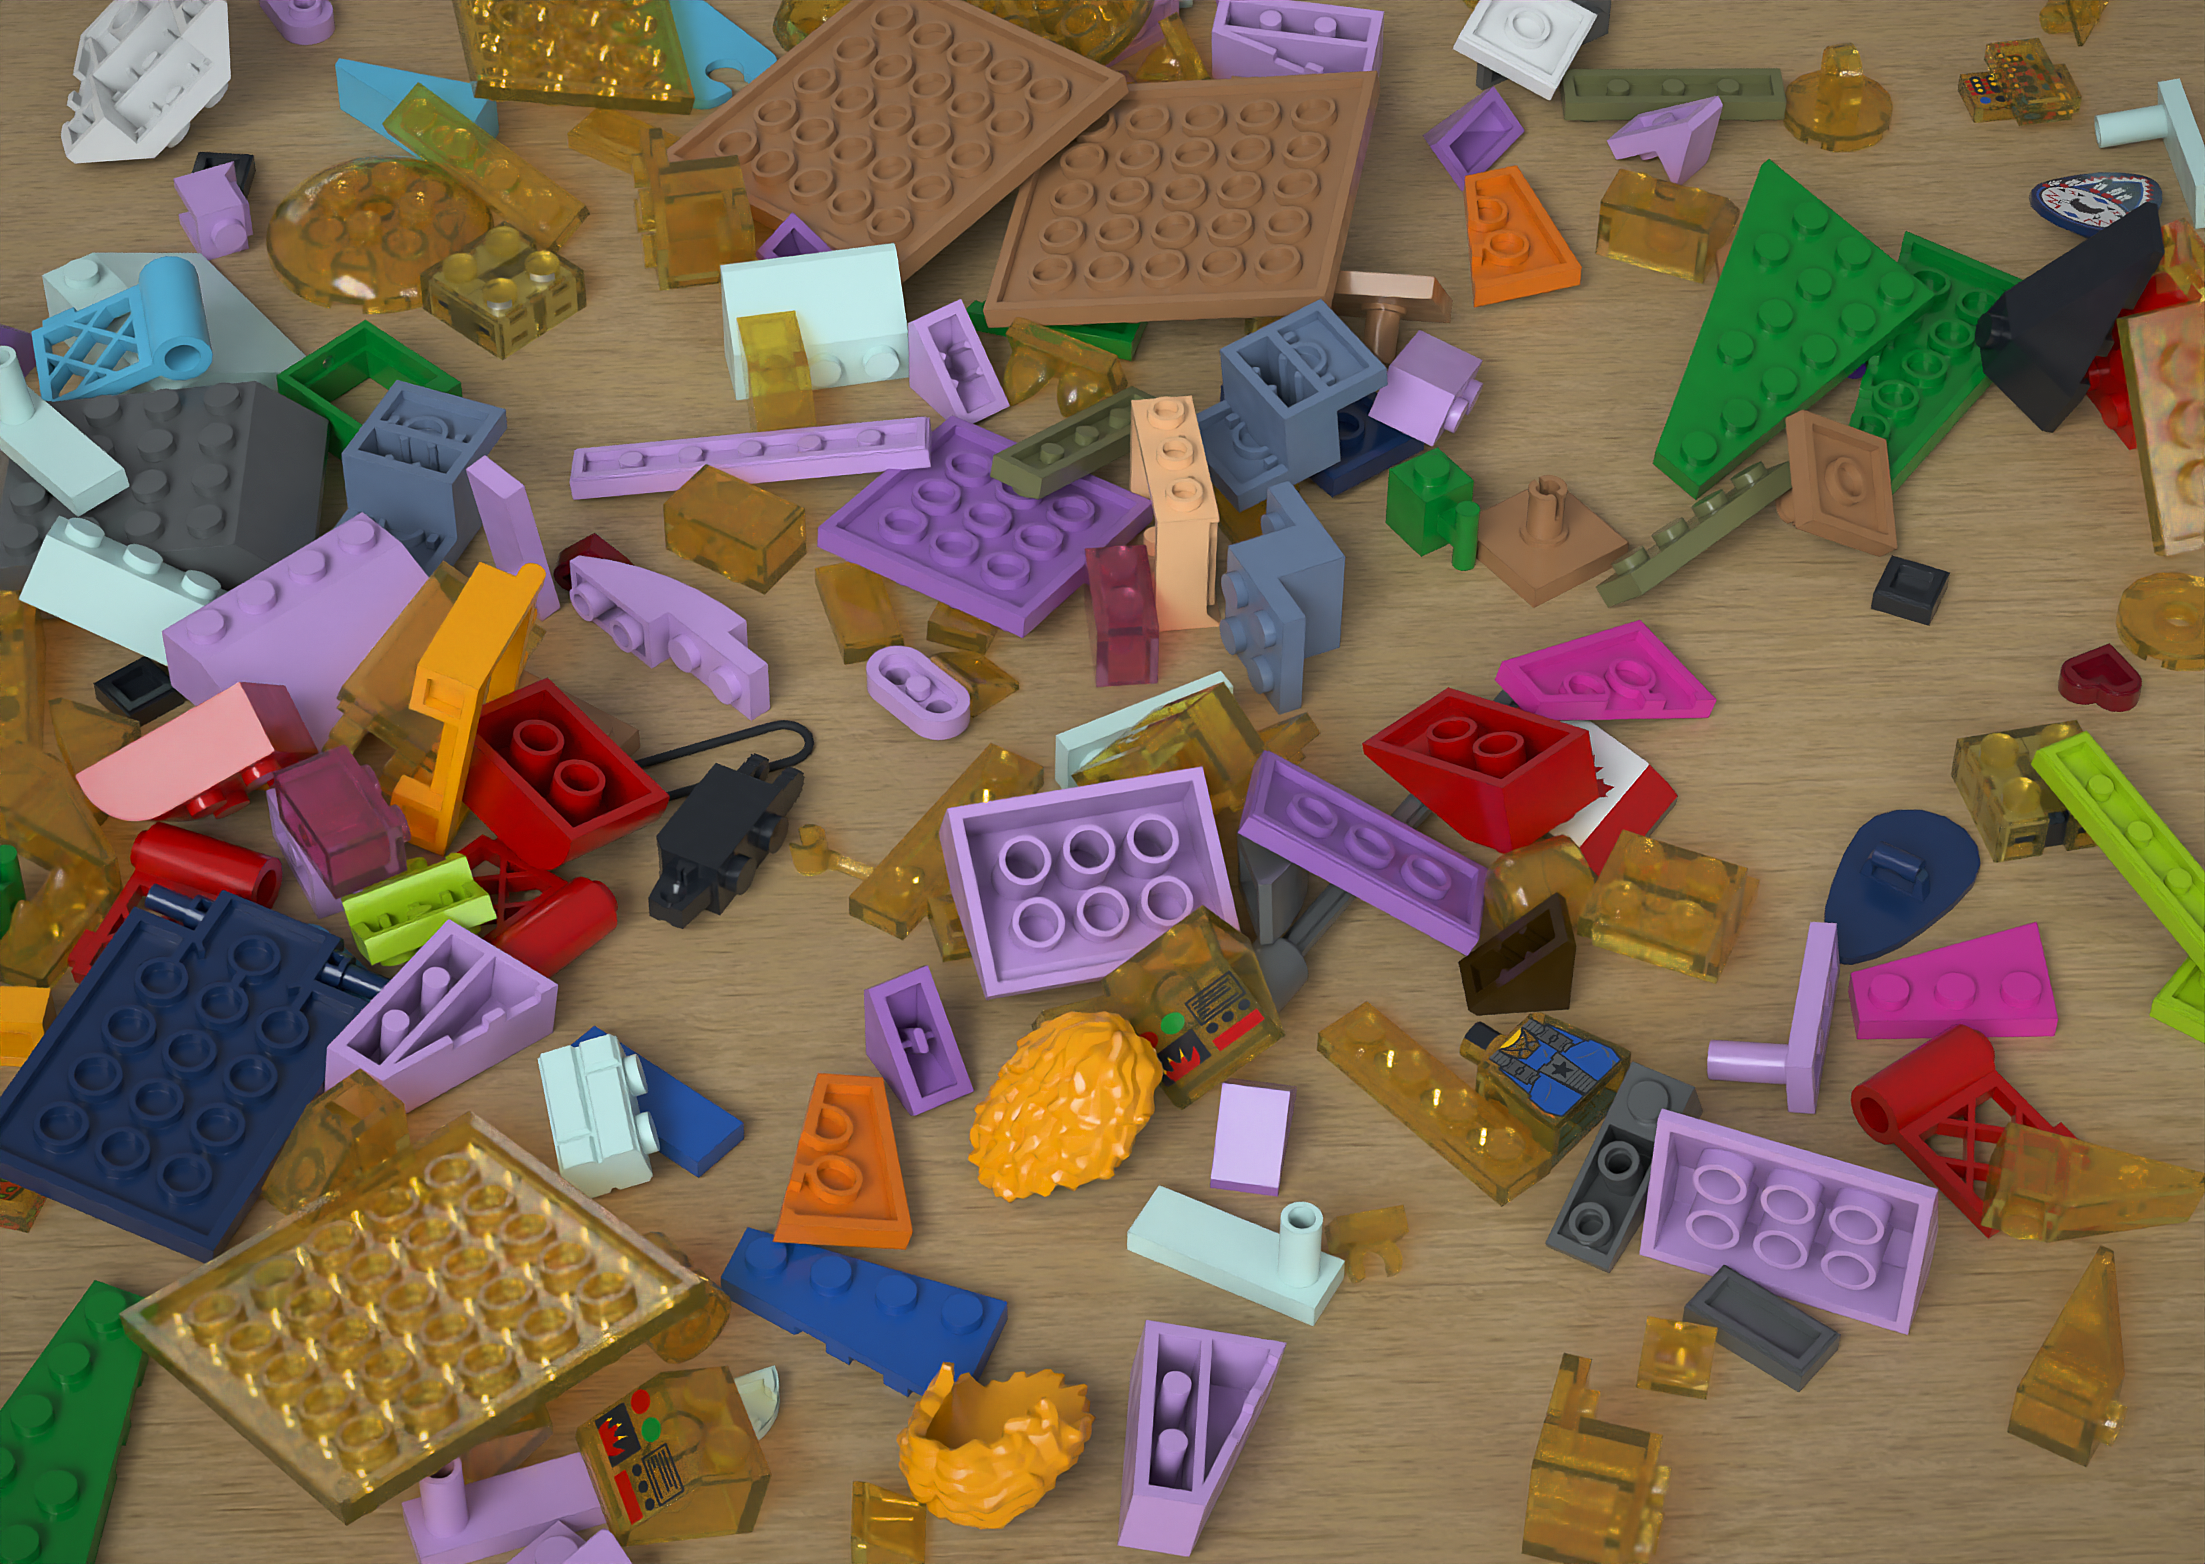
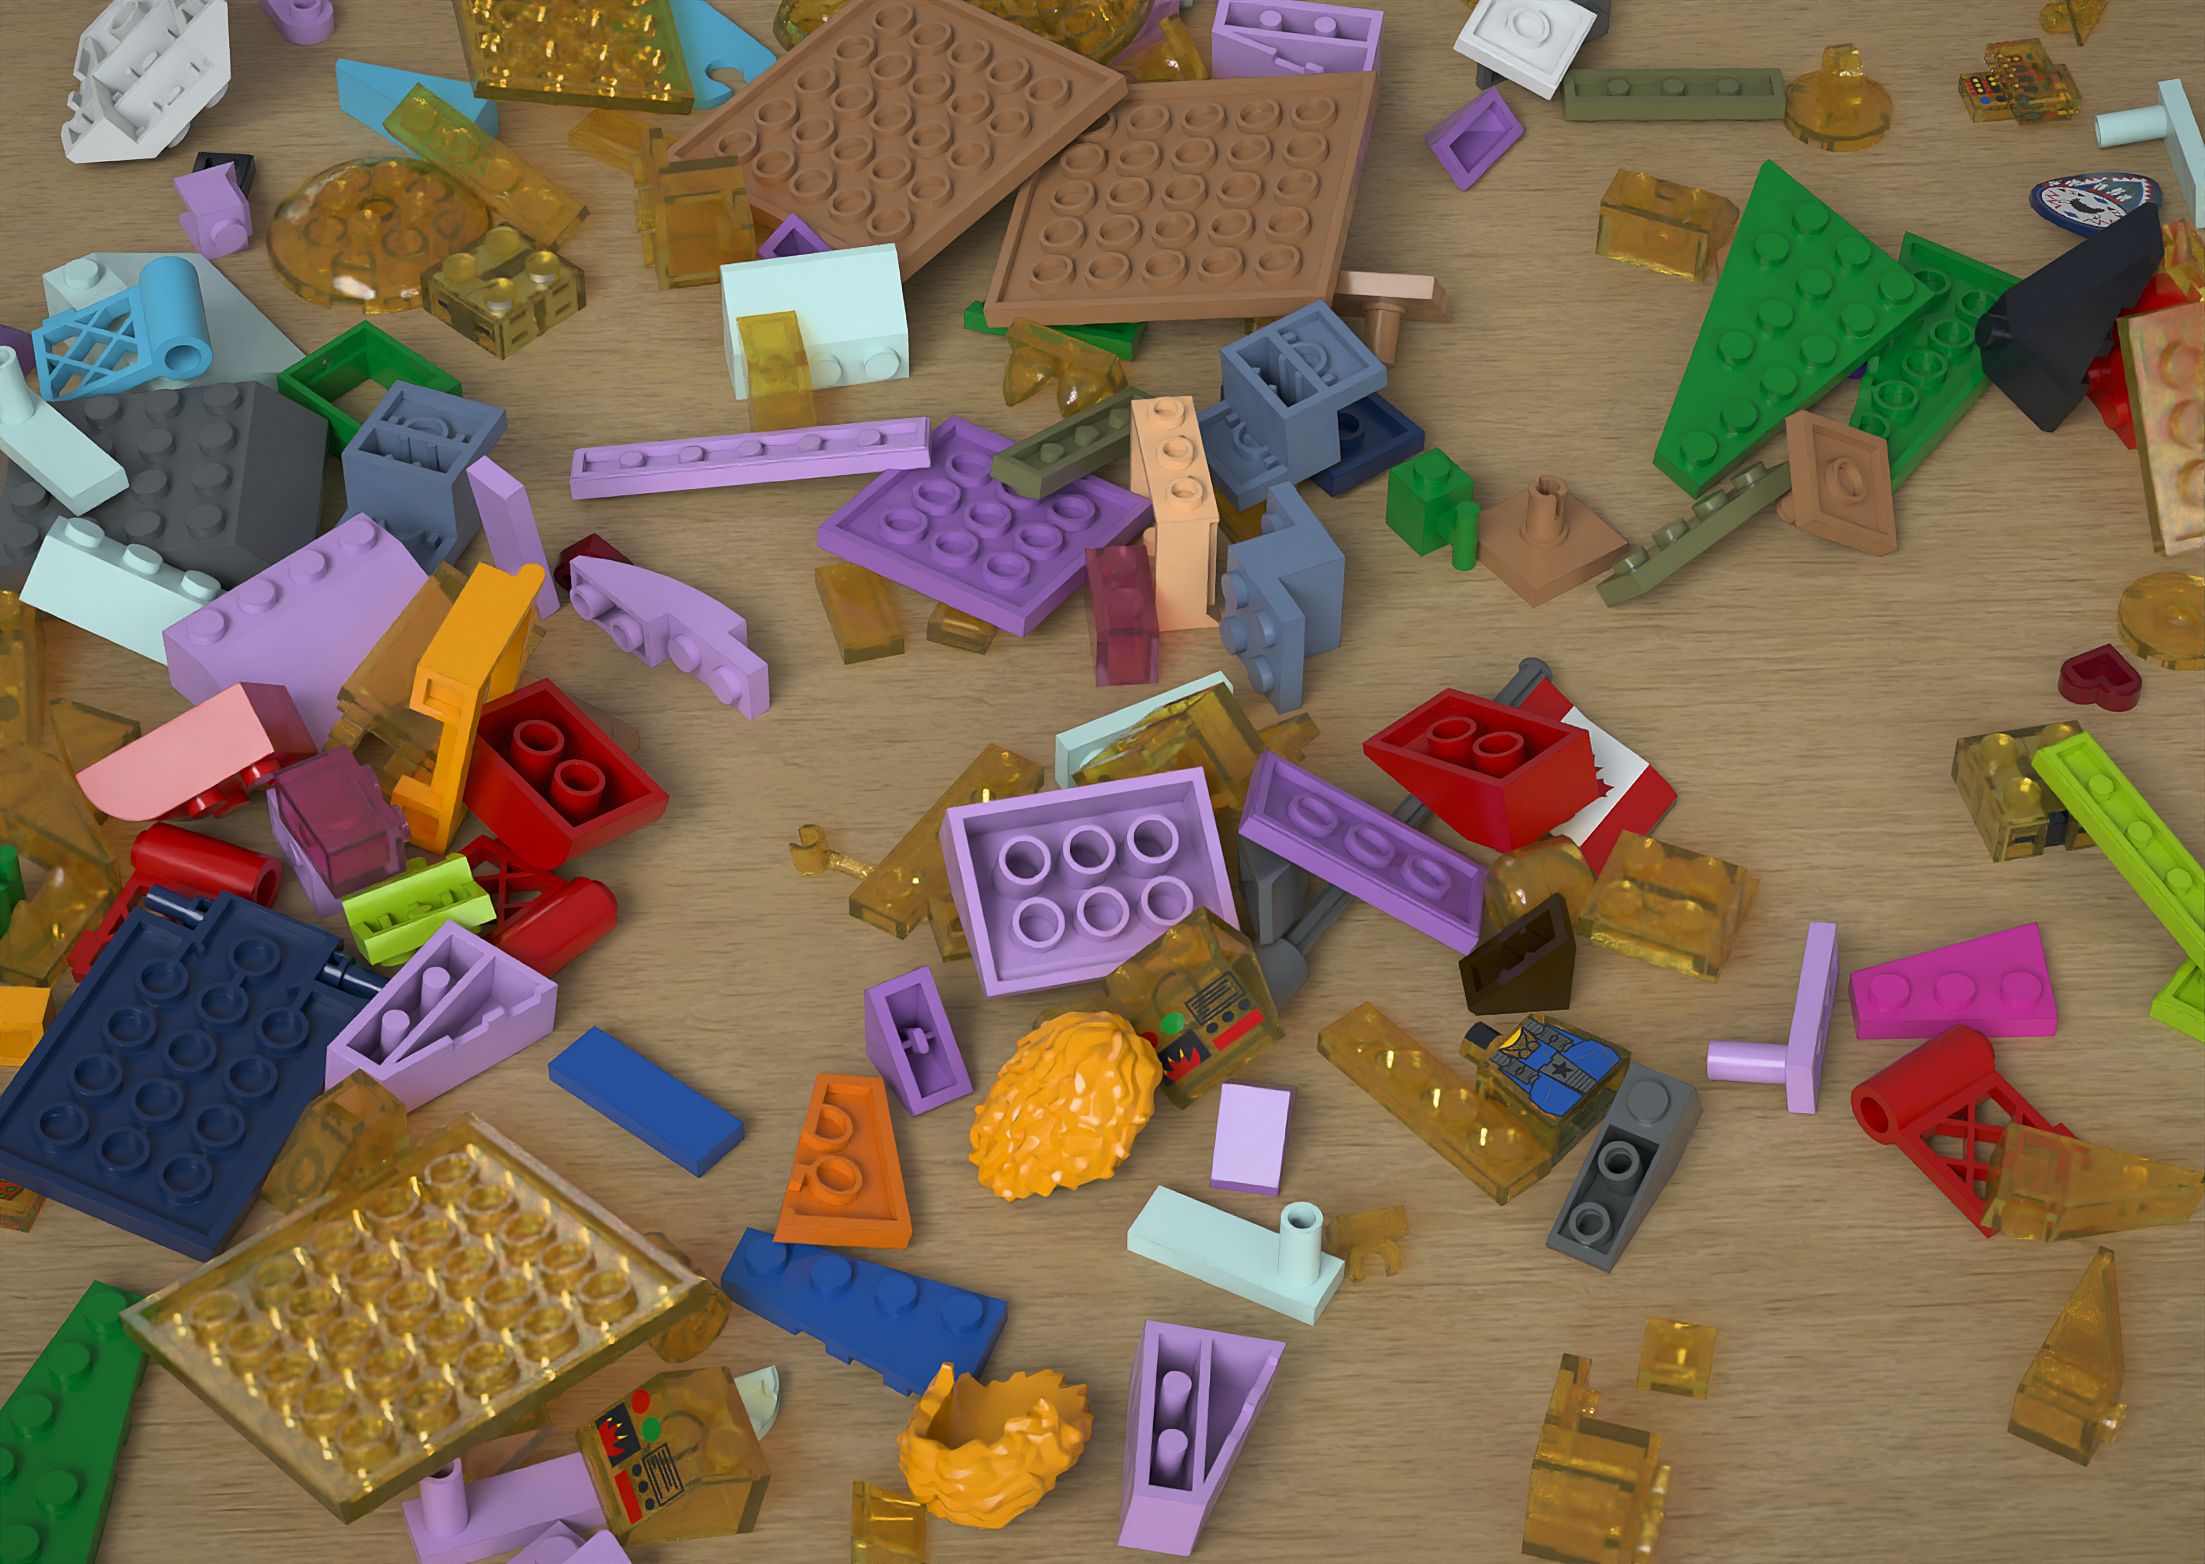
black tile [93,656,184,732] -> none
light aqua brick [537,1034,660,1201] -> none
black piece [634,720,814,801] -> none
black hinge [648,753,805,929] -> none
clear yellow brick [663,464,807,595] -> none
lavender plate [866,646,970,740] -> none
lavender slope [908,299,1010,424] -> none
clear yellow slope [931,651,1019,718] -> none
lavender brick [1368,330,1483,447] -> none
orange wing [1463,165,1582,308] -> none
dark pink wing [1495,620,1717,720] -> none
lavender slope [1607,96,1723,188] -> none
lavender slope [1639,1109,1938,1335] -> none
dark grey tile [1682,1265,1841,1392] -> none
dark blue shield [1824,810,1981,965] -> none
black tile [1871,555,1950,626] -> none

